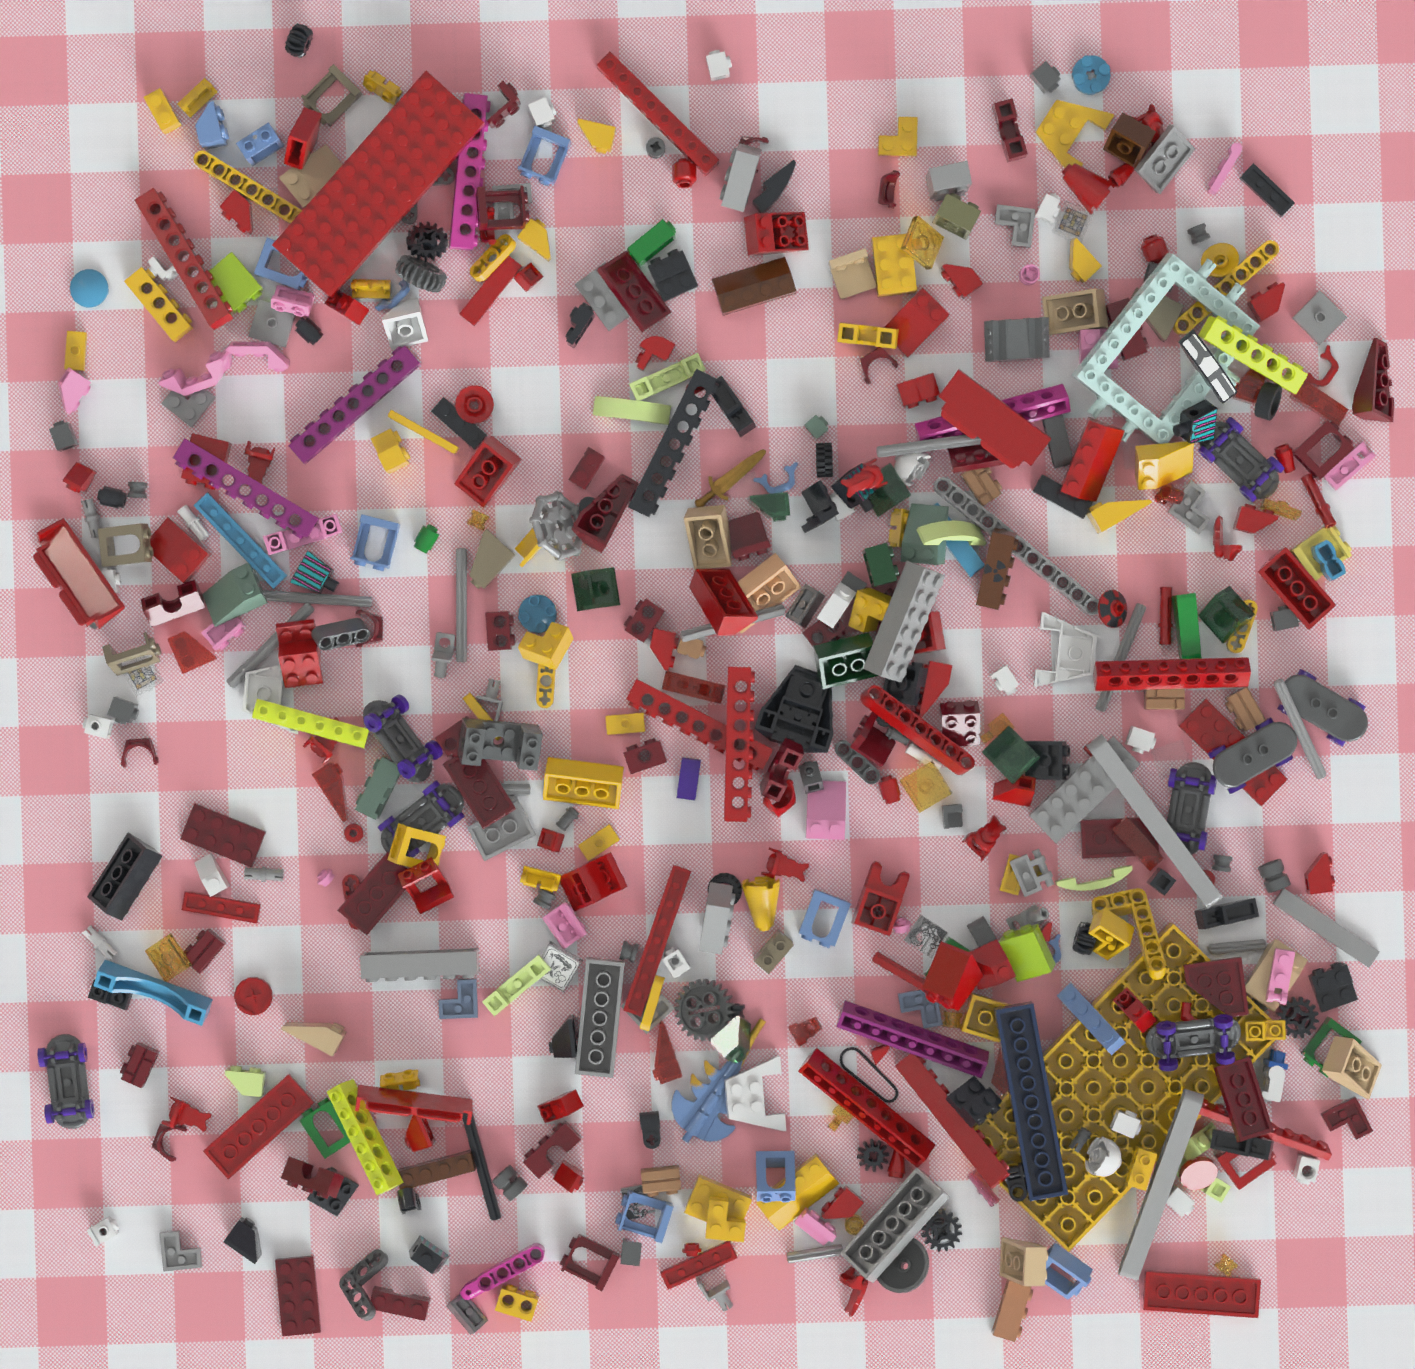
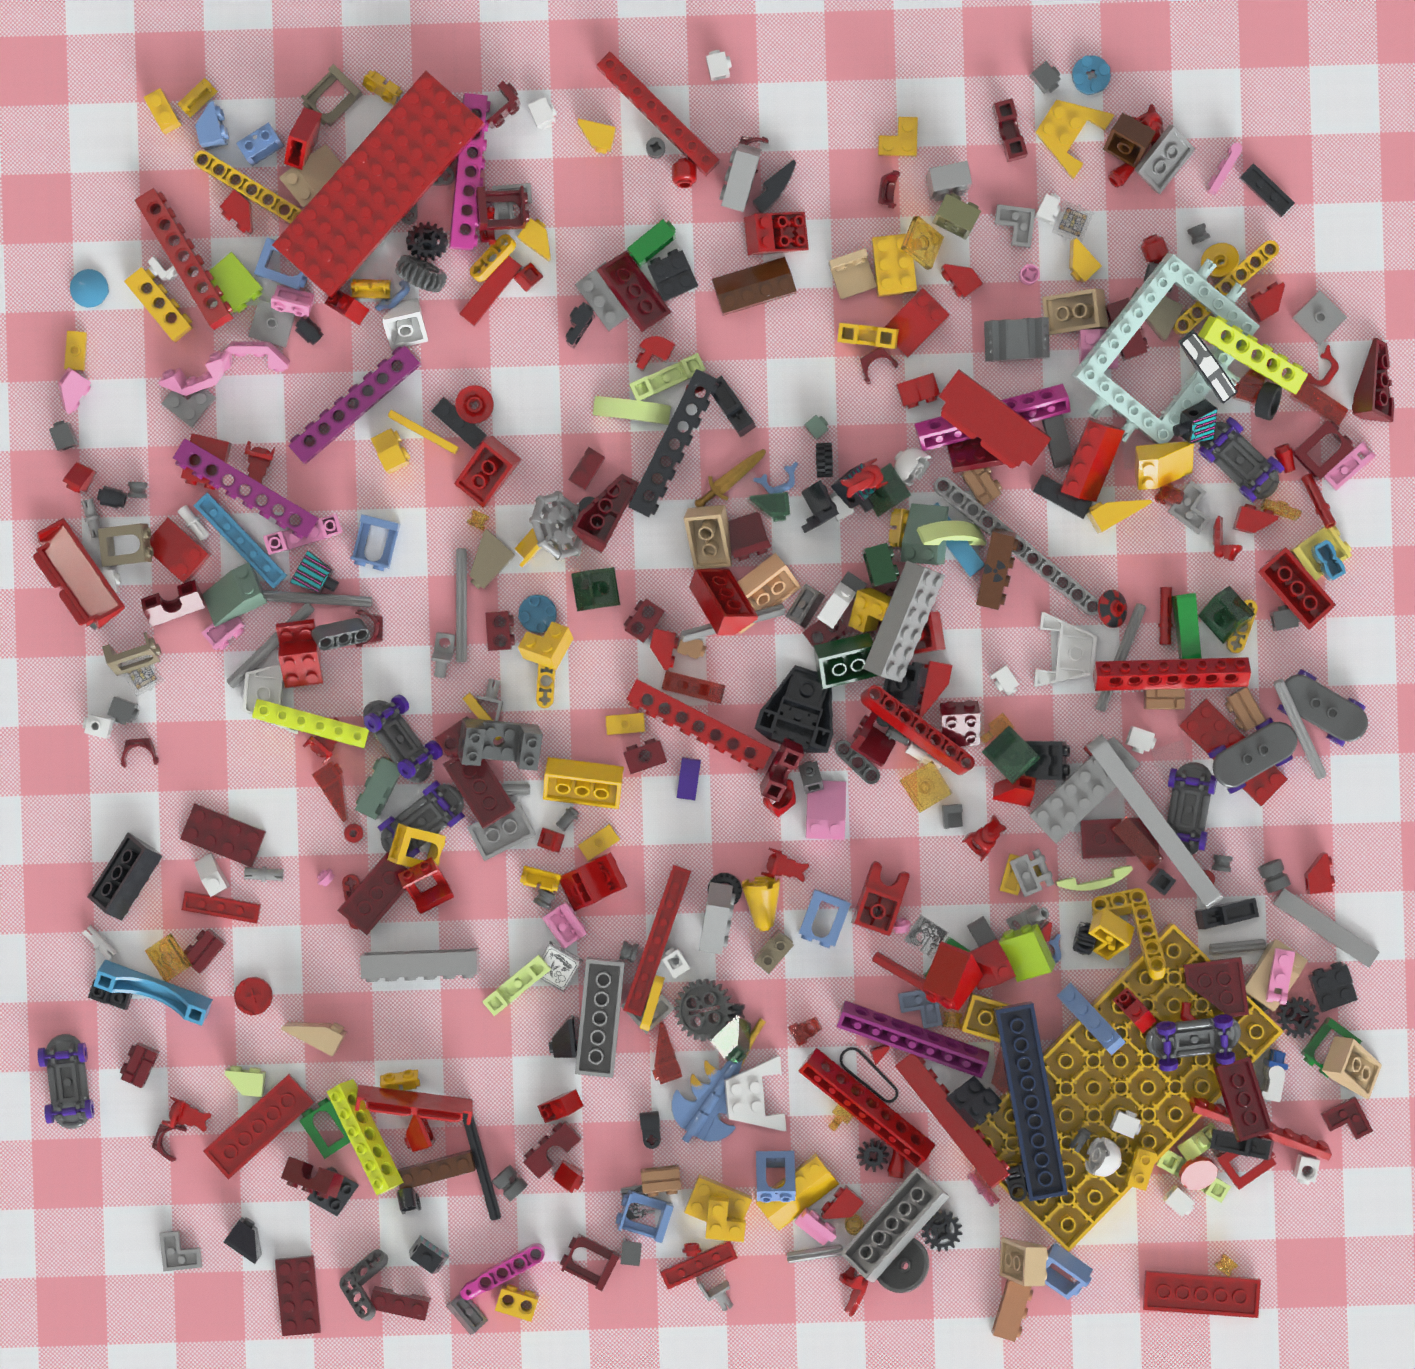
white brick [87,1216,119,1247] -> none
clear red wing [167,631,217,674] -> none
black gear [285,23,313,58] -> none
green brick [414,524,440,554] -> none
sand blue plate [439,979,478,1019] -> none
medium blue panel [518,126,571,186] -> none
red brick [724,667,755,822] -> none
light grey axle [876,435,982,458] -> none
red brick [878,775,901,804] -> none
red cone [1062,163,1116,215] -> none
light grey beam [1118,1089,1204,1280] -> none
yellow slope [1245,1020,1286,1041] -> none

